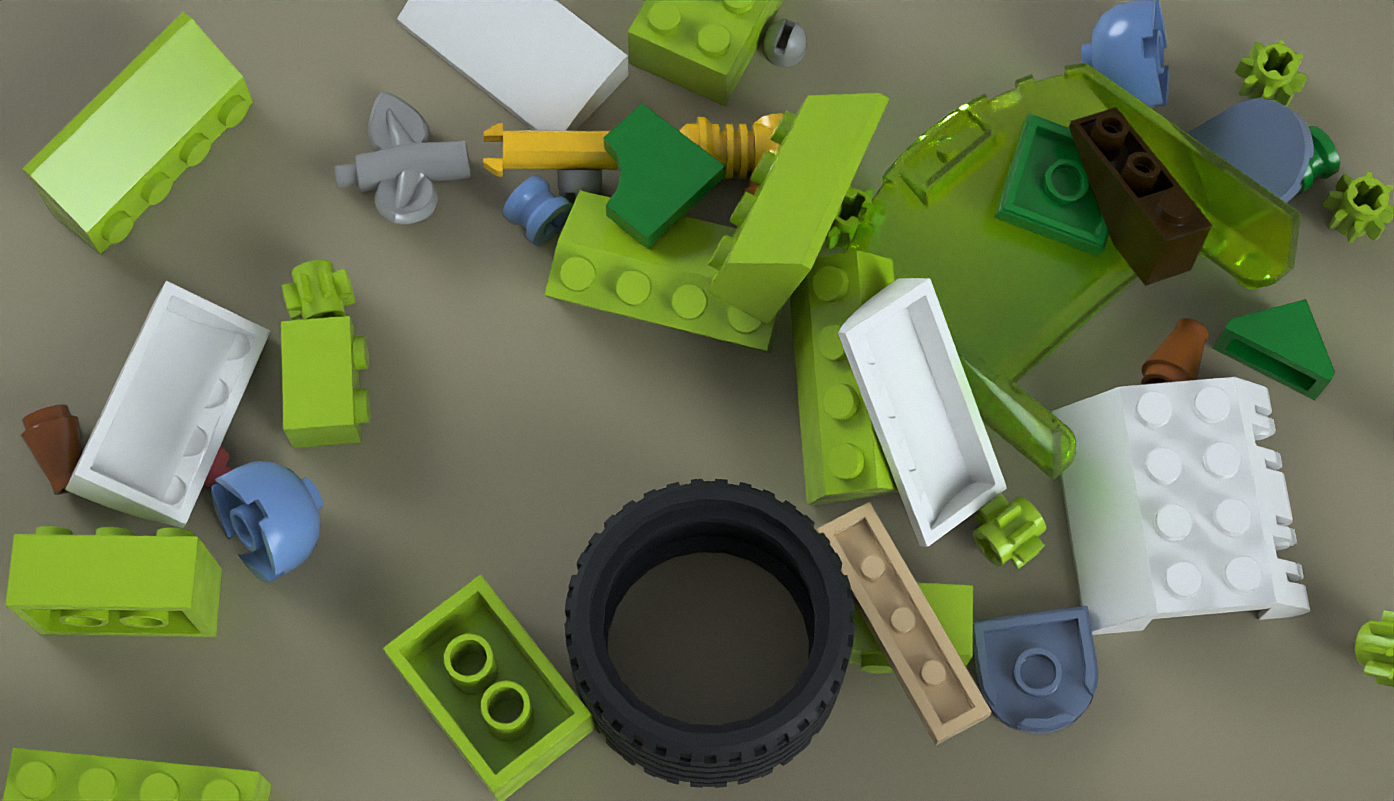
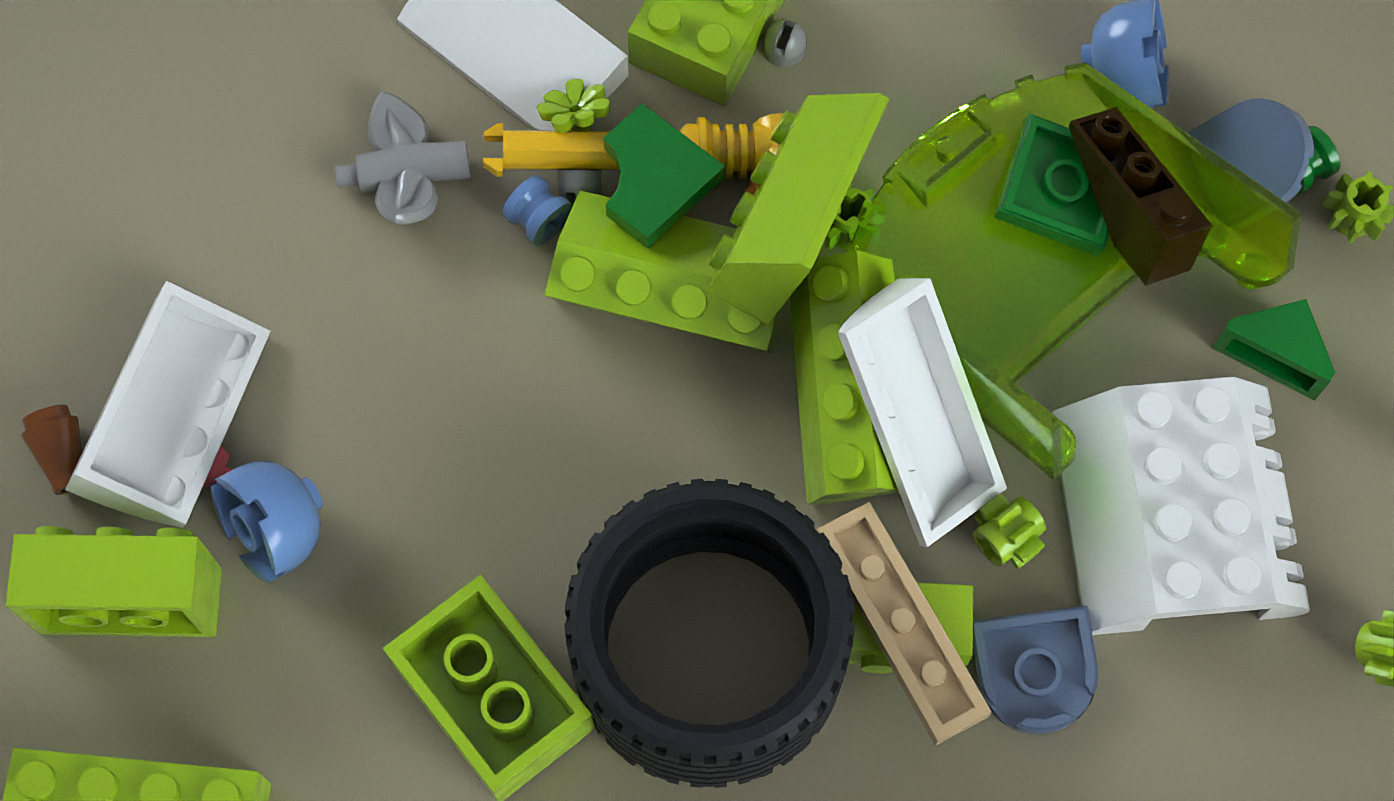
lime slope [22,11,253,255] -> none
lime gear [281,259,356,320] -> none
lime brick [281,316,371,448] -> none
dark orange cone [1141,318,1209,385] -> none
lime gear [1235,40,1308,106] -> none
none -> lime plant [537,79,610,133]

